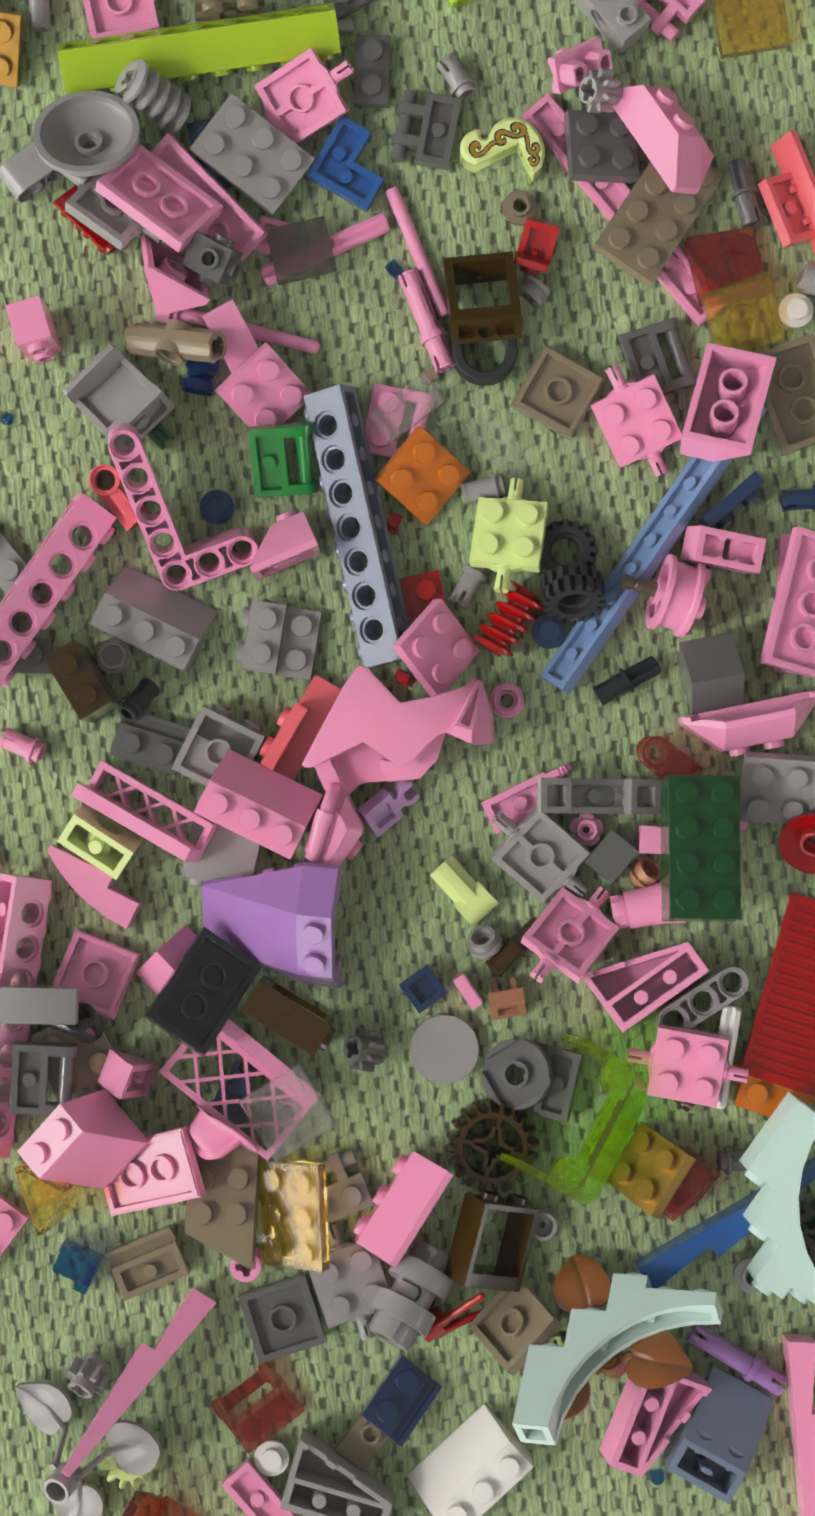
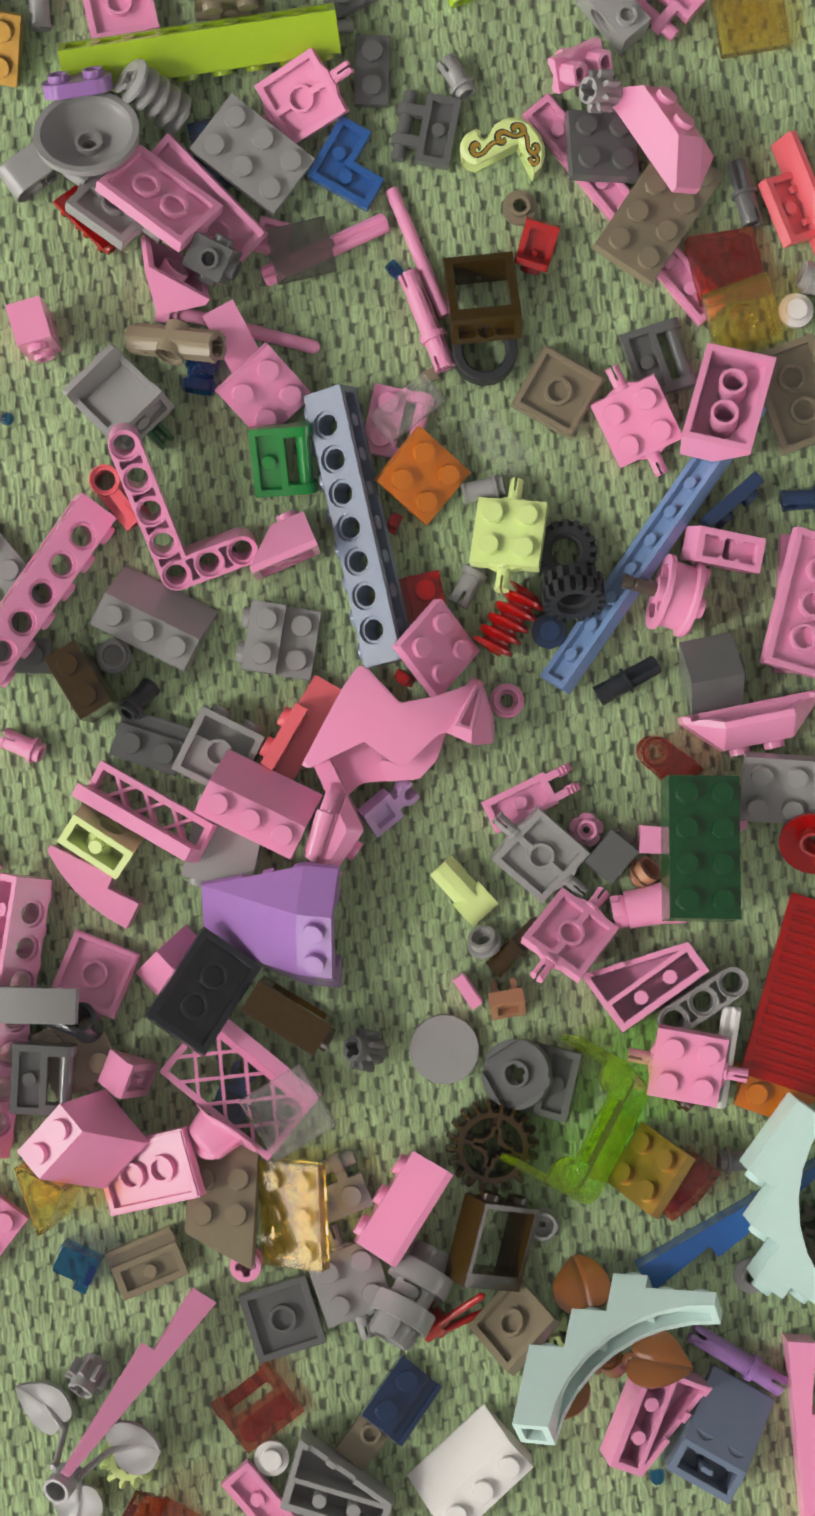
plate [200,490,235,525] -> none
dark blue plate [399,964,448,1014] -> none
light grey bush [518,275,551,308] -> none
light grey slope [537,777,661,814] -> none
none -> medium lavender plate [42,66,114,100]

